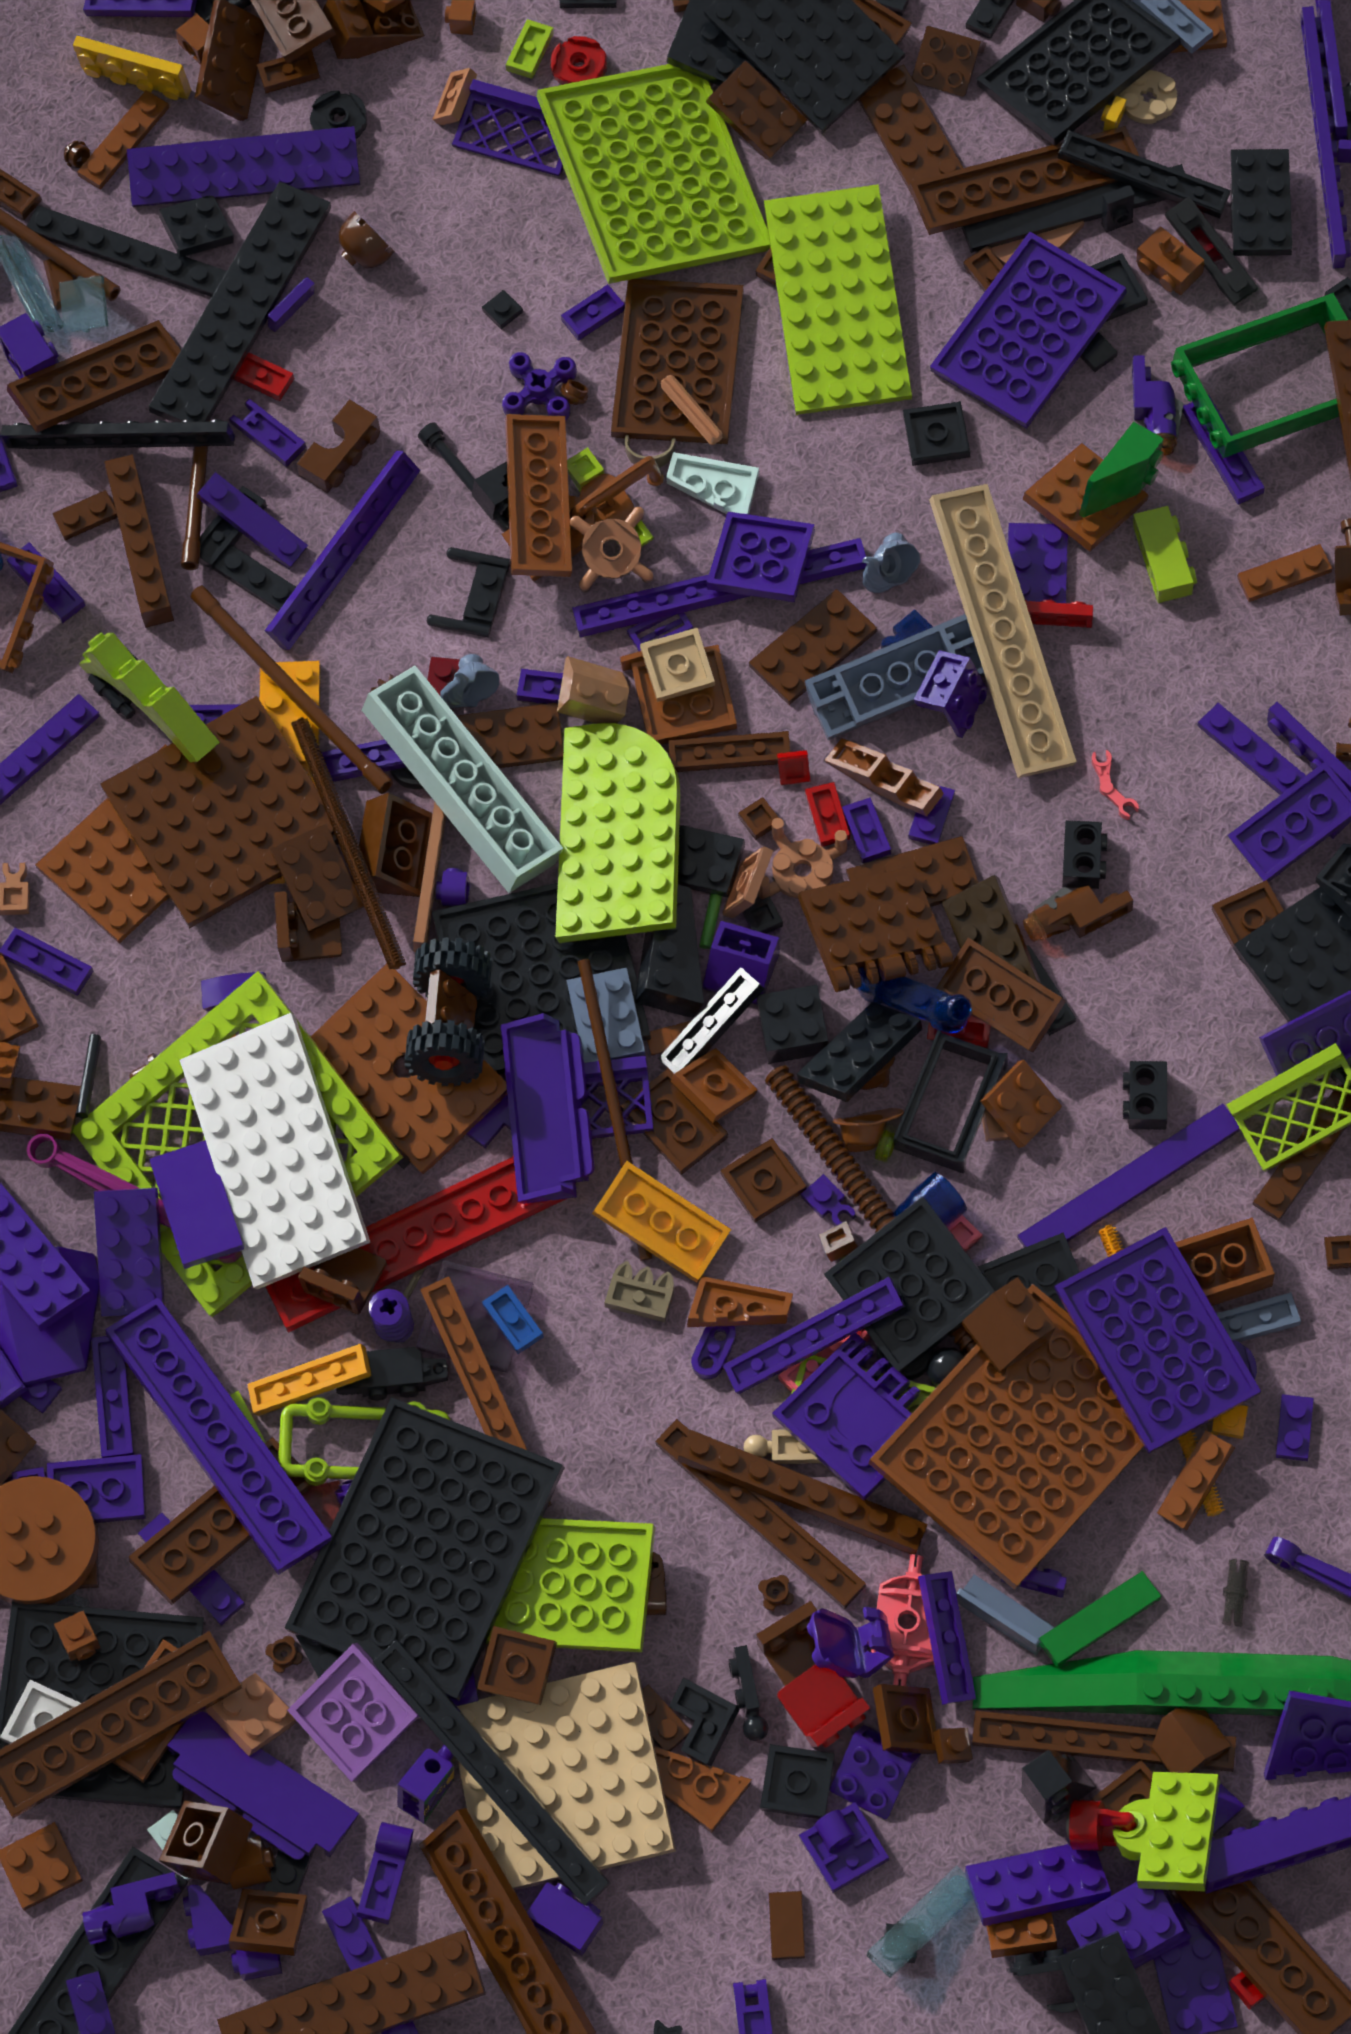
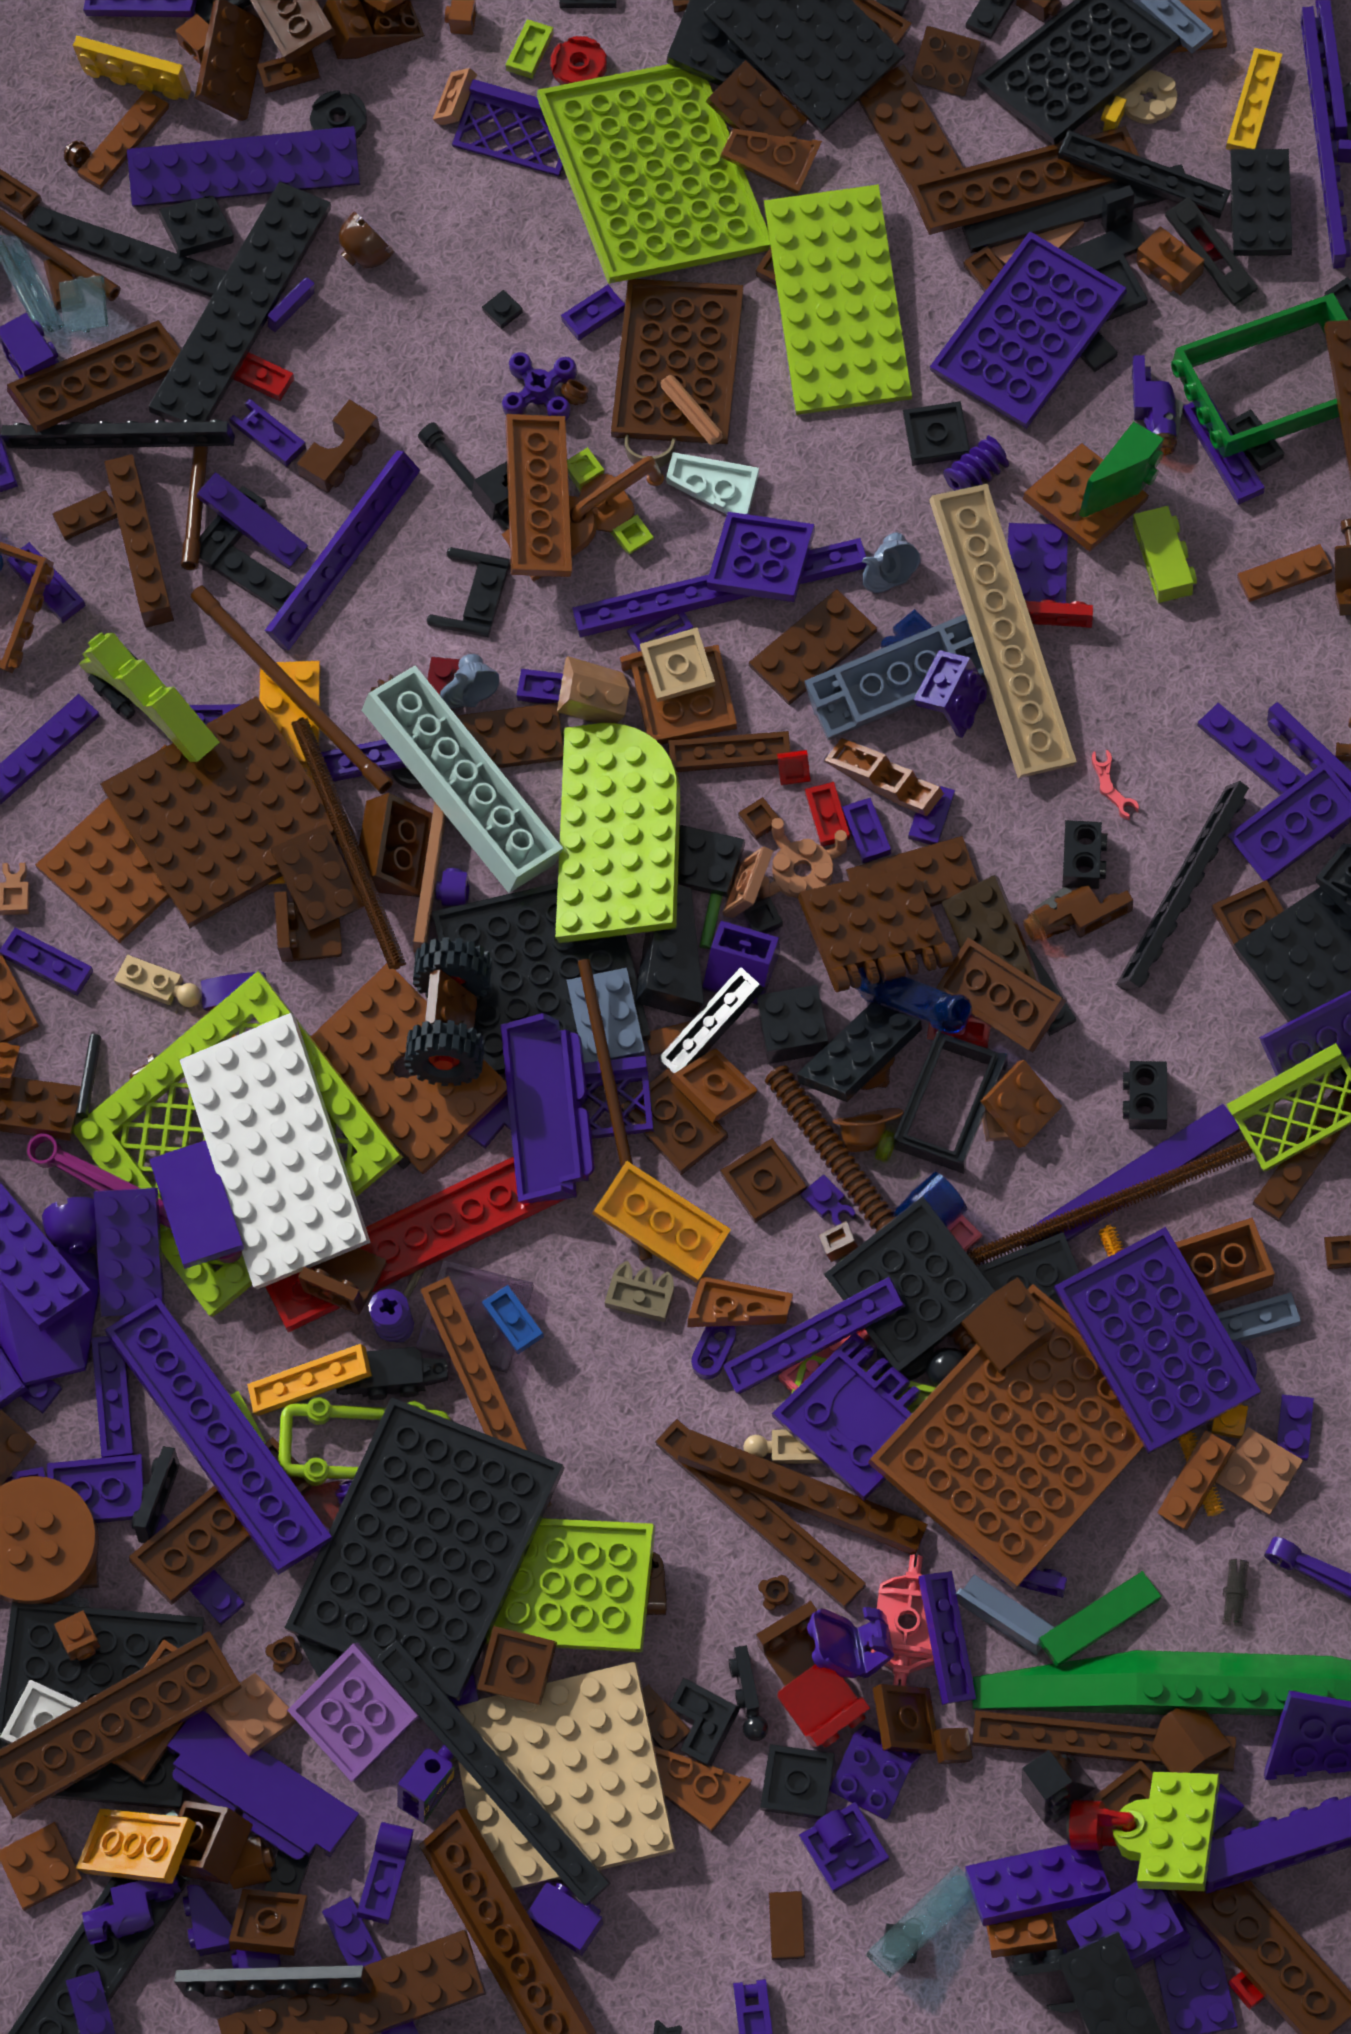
nougat plate [570,507,653,592] -> none
none -> dark purple cylinder [42,1197,97,1255]
none -> light orange plate [76,1808,196,1884]
none -> tan plate [114,955,201,1007]
none -> black plate [132,1446,180,1543]
none -> black plate [174,1965,373,2000]
none -> dark orange wing [720,128,822,194]
none -> dark purple piece [943,435,1009,491]
none -> reddish brown axle [966,1140,1253,1266]
none -> black tile [1065,221,1146,266]
none -> black plate [1116,781,1249,991]
none -> nougat plate [1216,1427,1304,1515]
none -> yellow plate [1226,48,1282,150]
none -> black plate [1227,409,1285,472]

